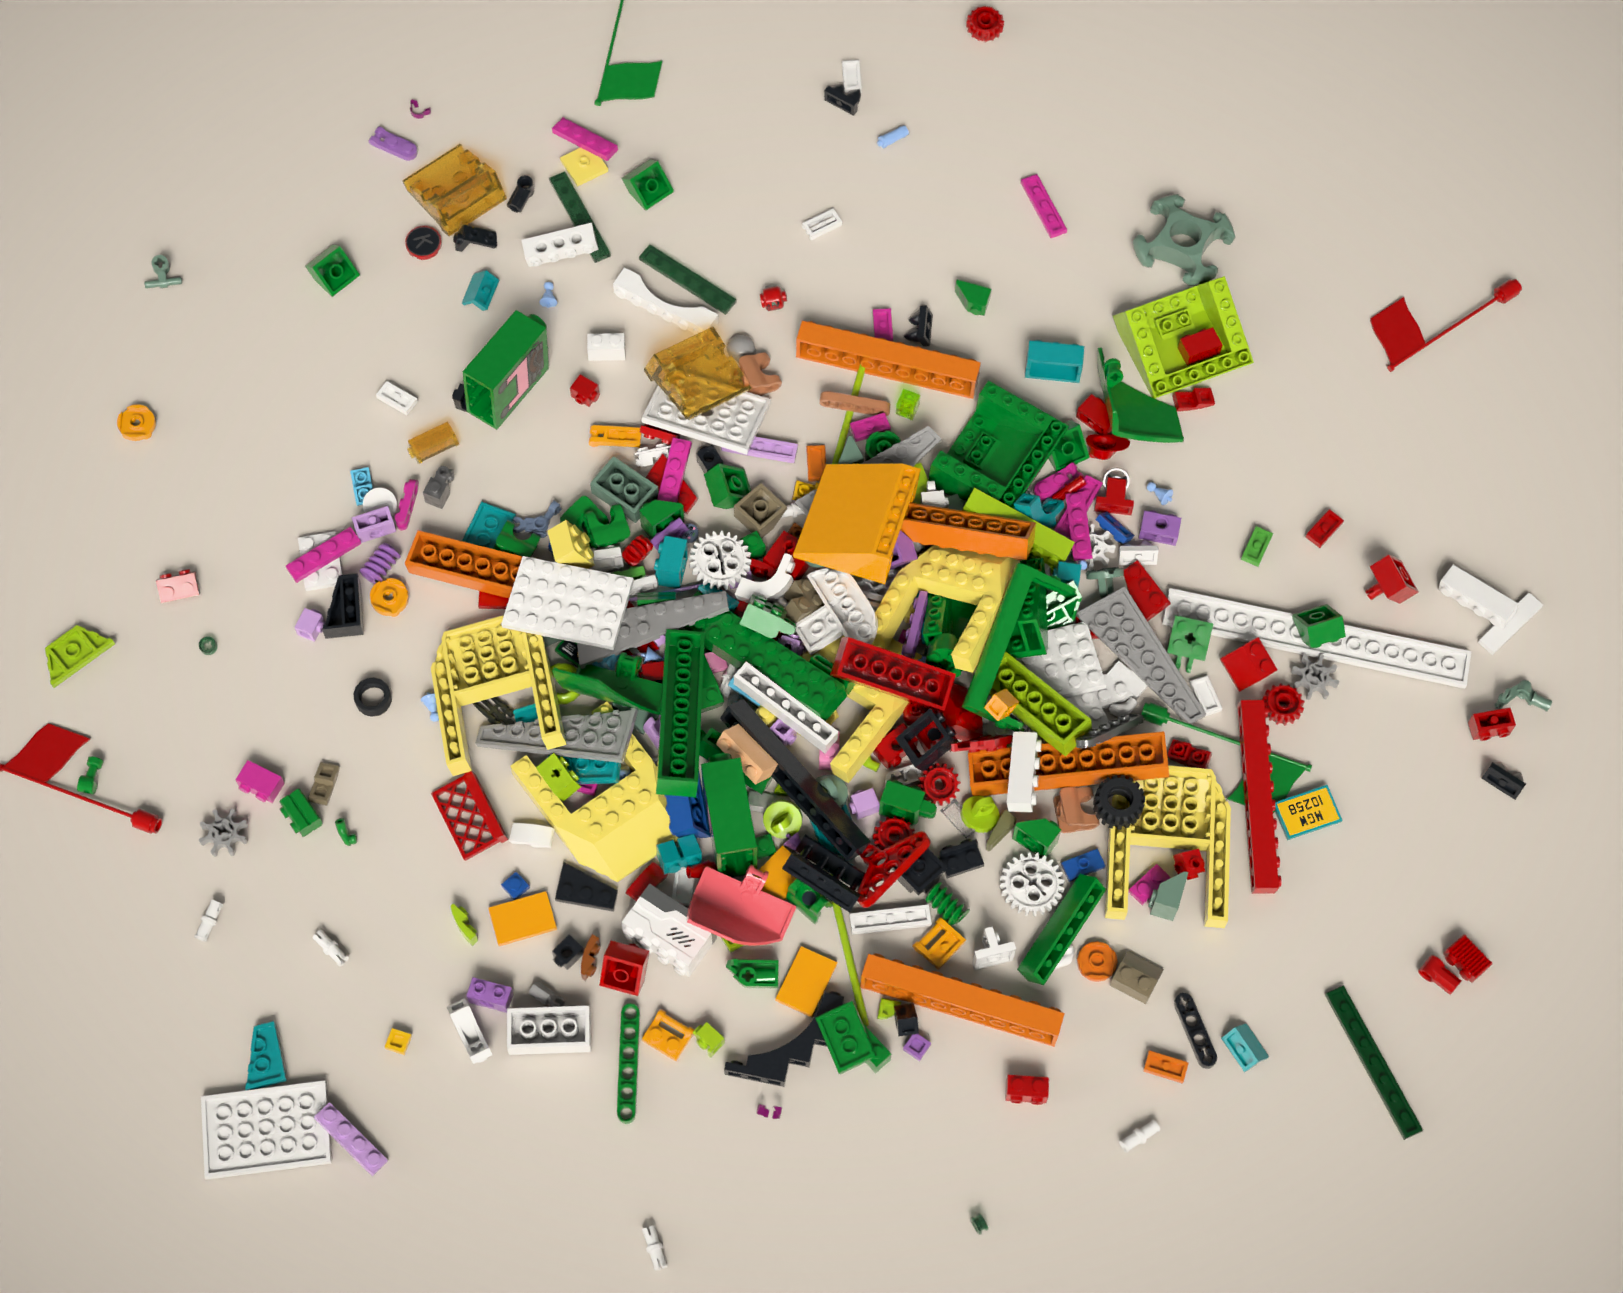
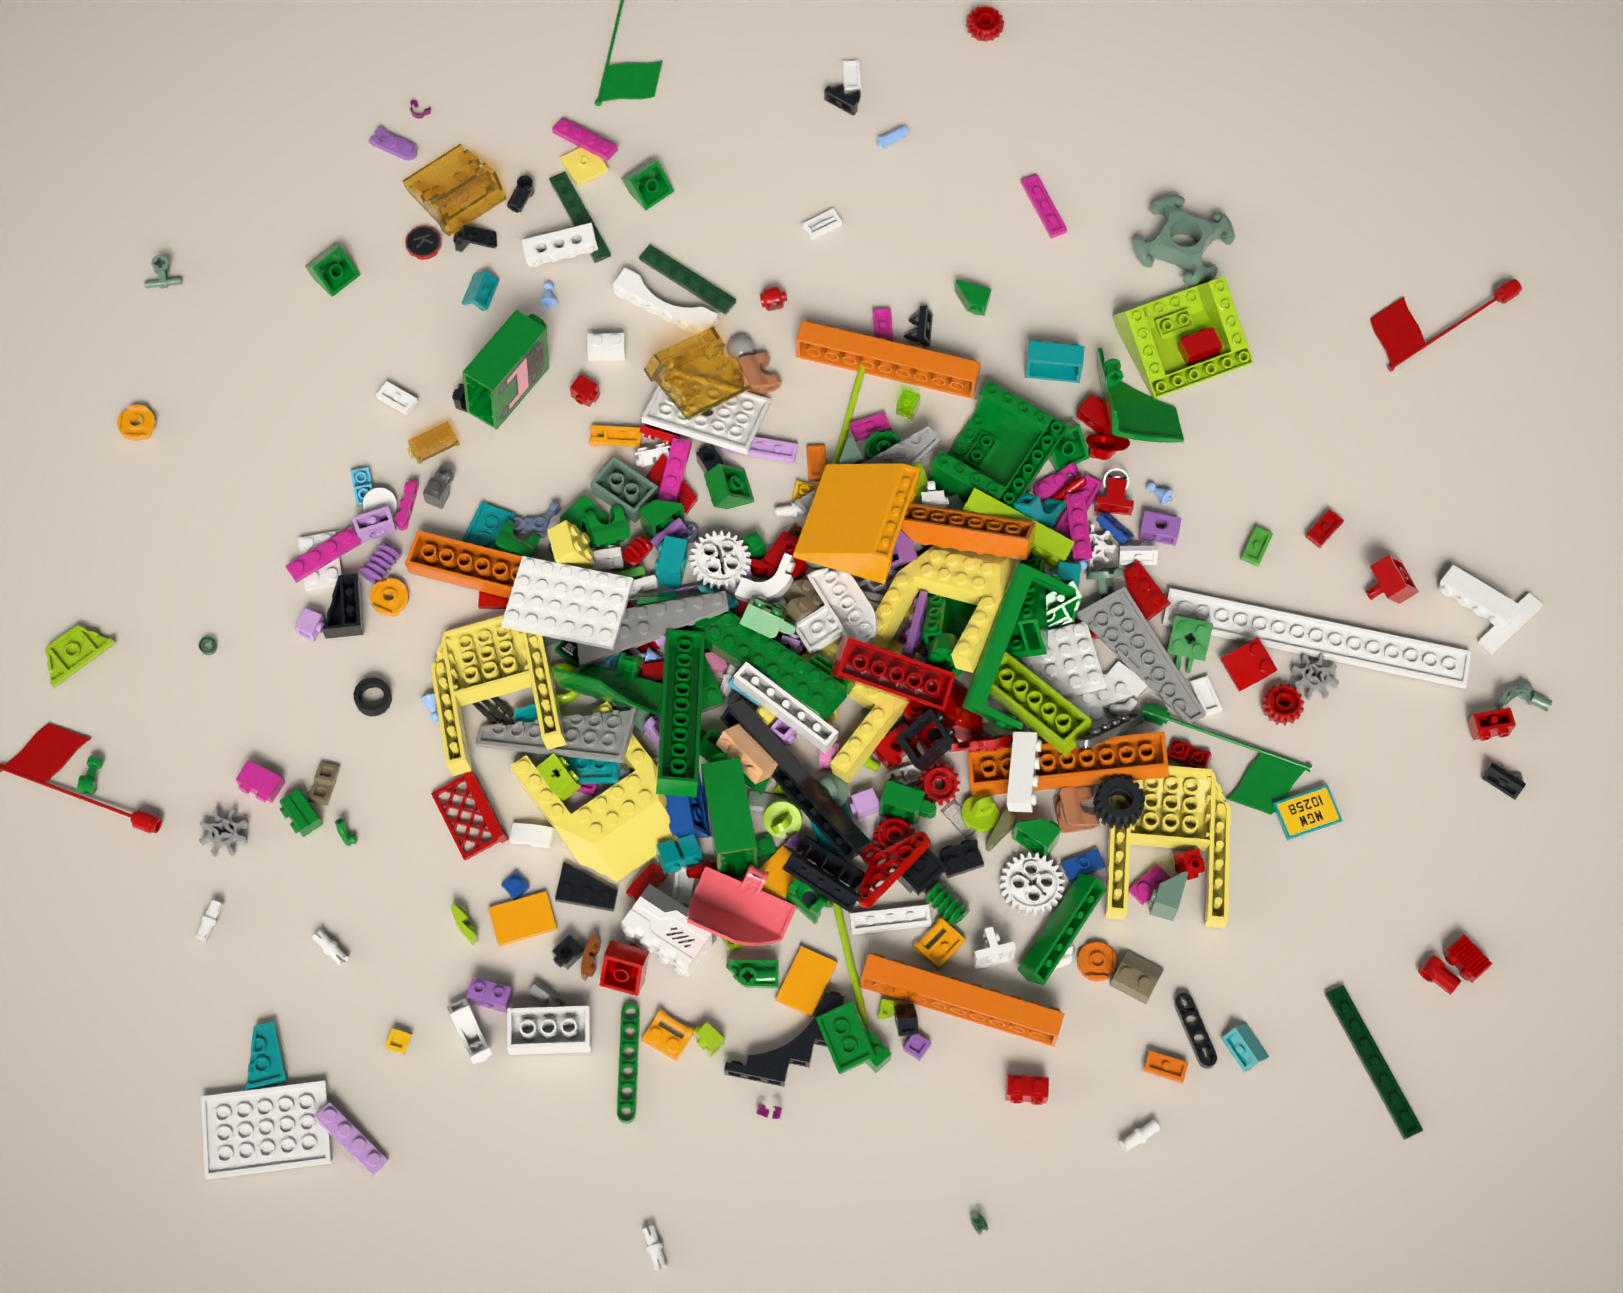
bracket [156,569,200,603] -> none
dark tan slope [734,483,787,539] -> none
nougat beam [820,391,891,416] -> none
light orange brick [984,689,1019,721] -> none
red slope [1172,388,1215,411] -> none
red brick [1237,700,1282,894] -> none
green slope [1292,604,1346,648] -> none

